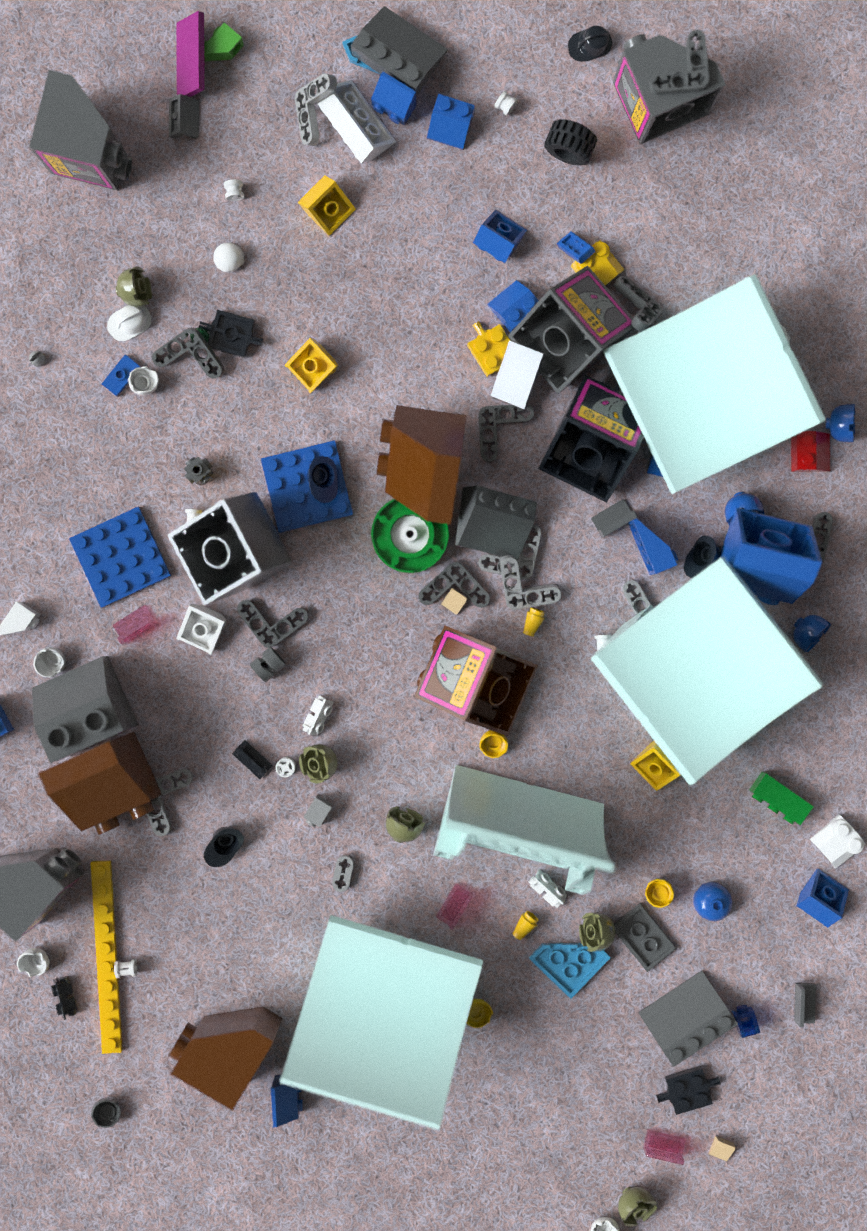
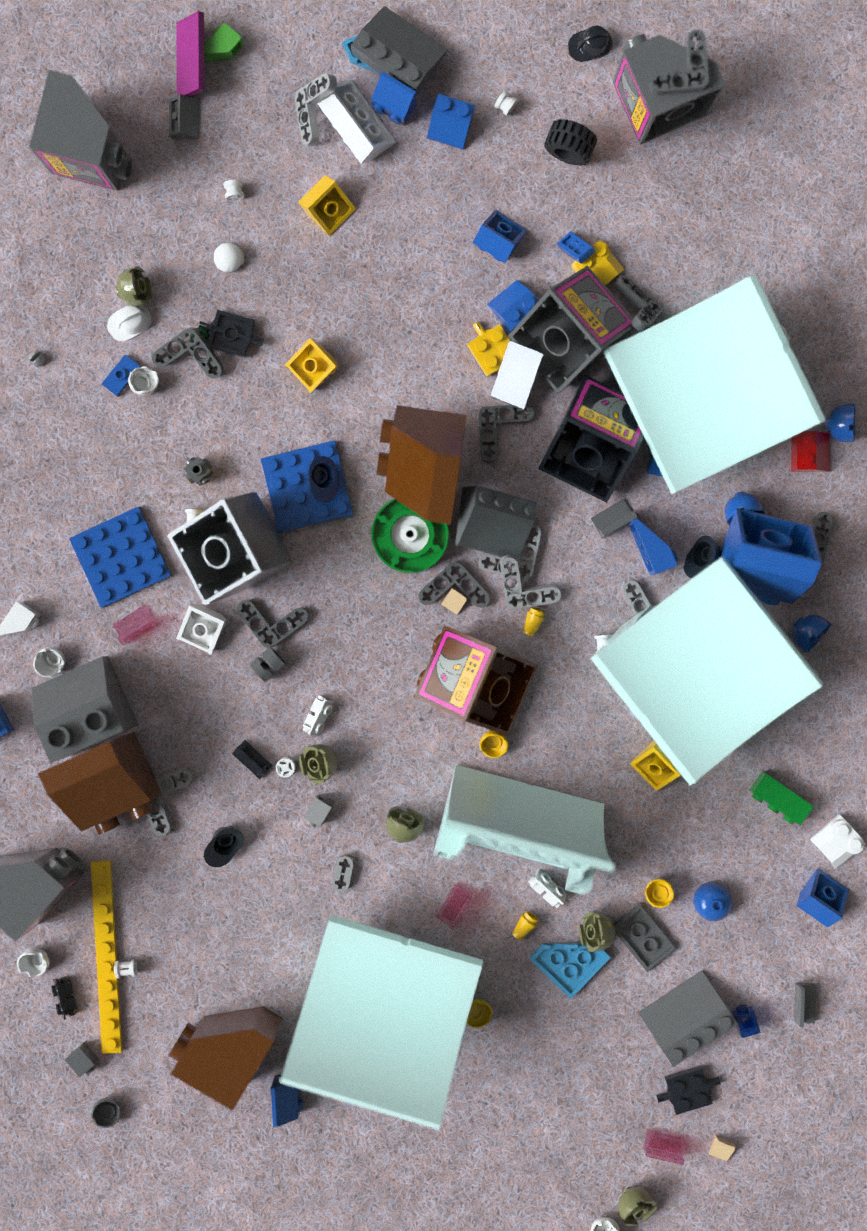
none -> dark grey brick [65,1042,99,1077]

